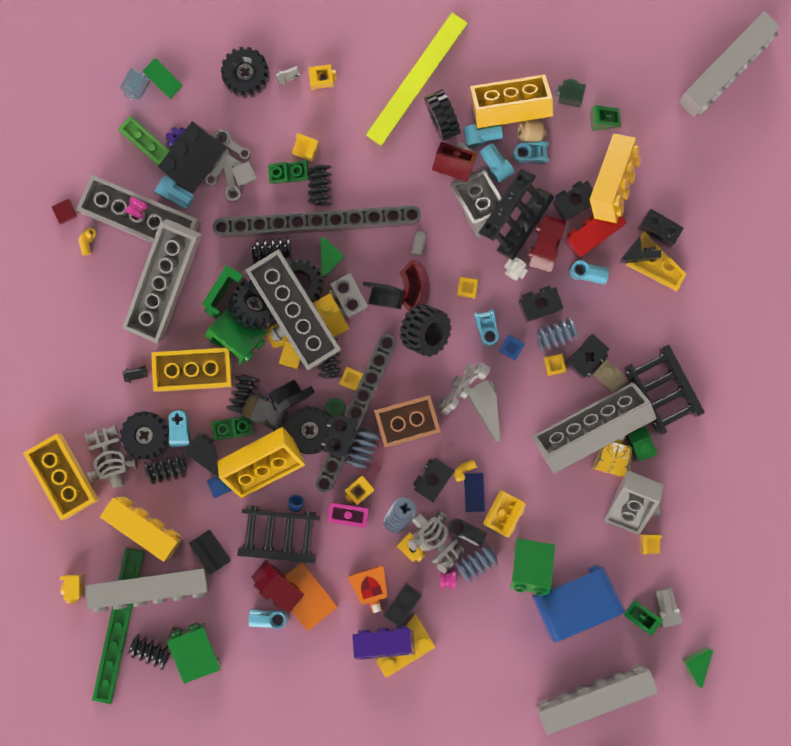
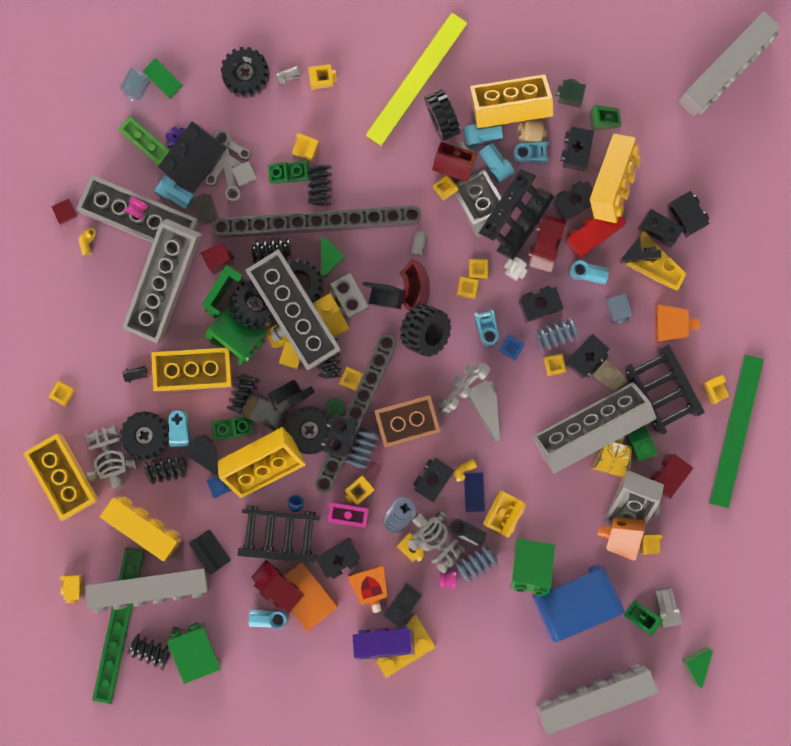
none -> yellow tile [48,380,76,407]
none -> clear smoke brick [193,194,219,225]
none -> dark red brick [200,242,235,274]
none -> black brick [315,538,361,579]
none -> yellow tile [432,175,459,201]
none -> yellow tile [469,259,489,279]
none -> black brick [560,127,594,172]
none -> torso [597,517,645,561]
none -> sand blue brick [605,293,633,324]
none -> dark red brick [650,454,694,499]
none -> orange torso [655,305,700,343]
none -> black brick [667,191,710,238]
none -> yellow panel [702,375,729,404]
none -> green tile [709,355,764,508]

